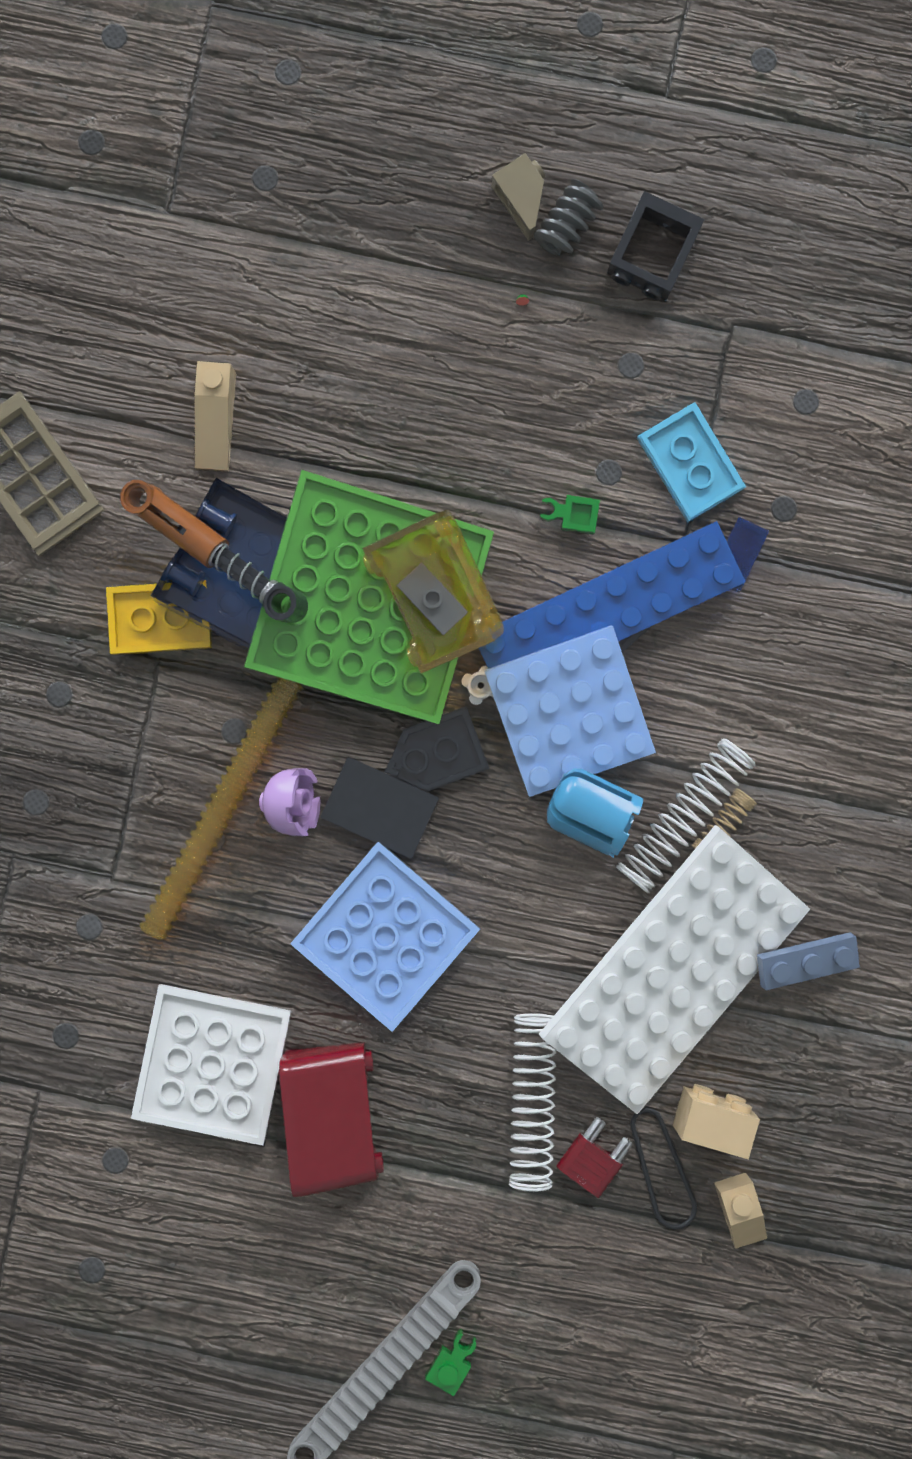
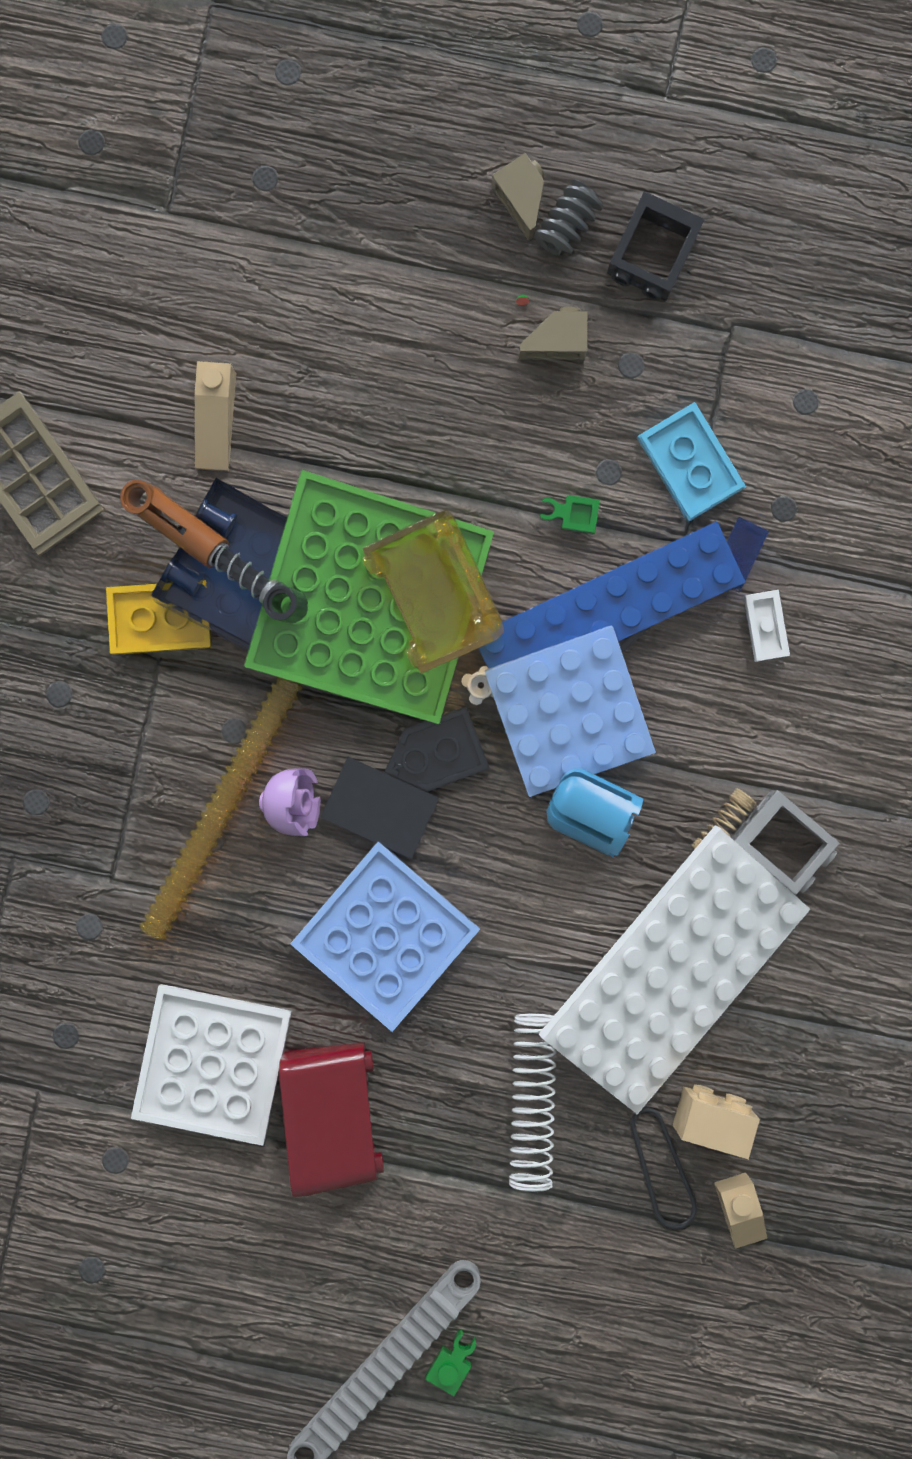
dark grey plate [396,562,468,636] -> none
dark red piece [556,1117,633,1198] -> none
white piece [616,738,755,893] -> none
sand blue plate [757,932,860,990] -> none
none -> dark tan slope [519,307,588,360]
none -> light grey window [731,790,840,895]
none -> white plate [743,590,790,662]

